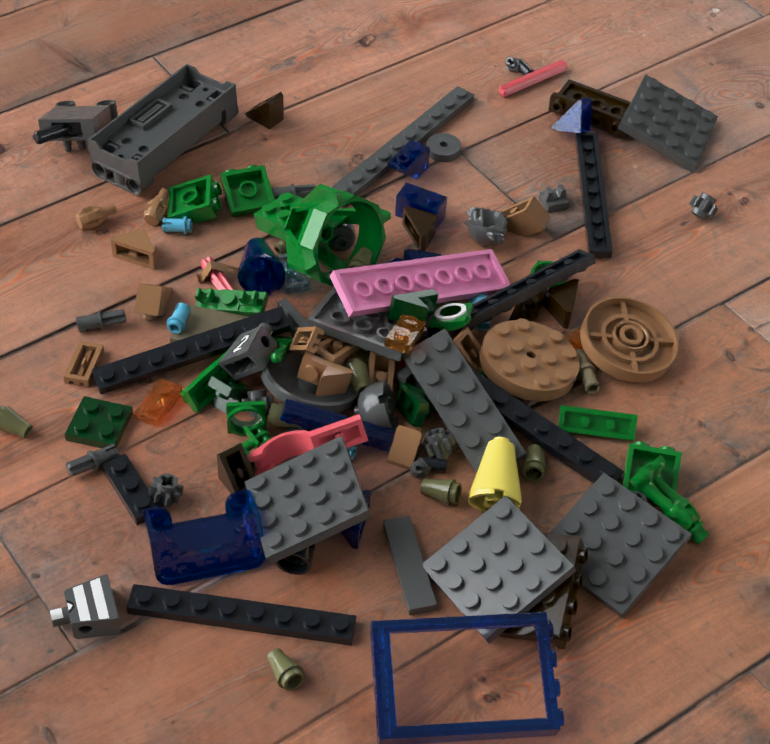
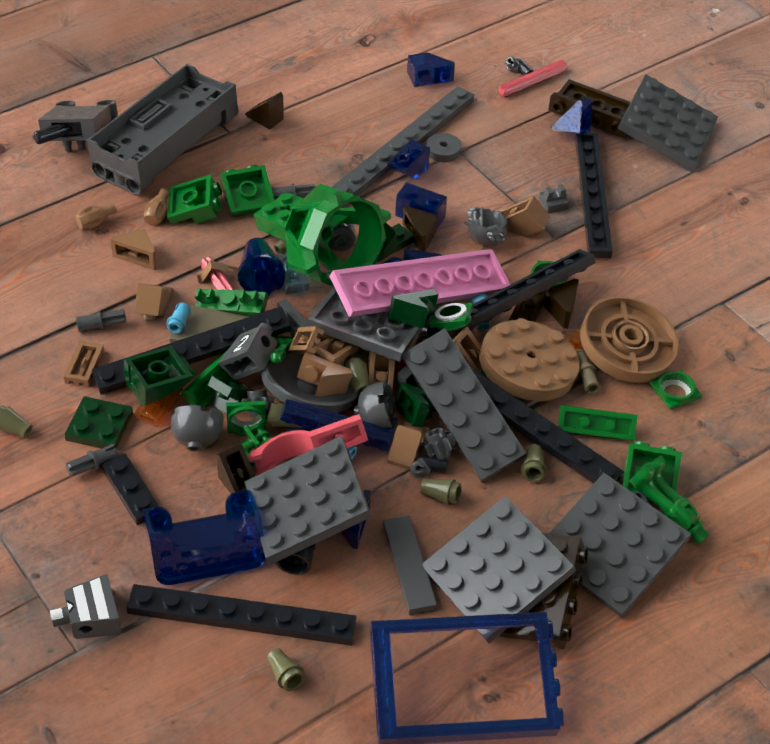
dark grey gear [148,474,184,507] -> none
medium azure pin [162,216,192,235] -> none
olive cone [346,248,372,269] -> none
clear orange plate [384,314,426,354] -> none
light yellow cone [468,437,522,512] -> none
dark grey gear [689,192,718,220] -> none
none -> dark green slope [124,346,198,406]
none -> dark grey cylinder [171,405,224,451]
none -> dark green slope [377,222,414,262]
none -> clear blue slope [407,52,455,87]
none -> green piece [650,370,702,410]

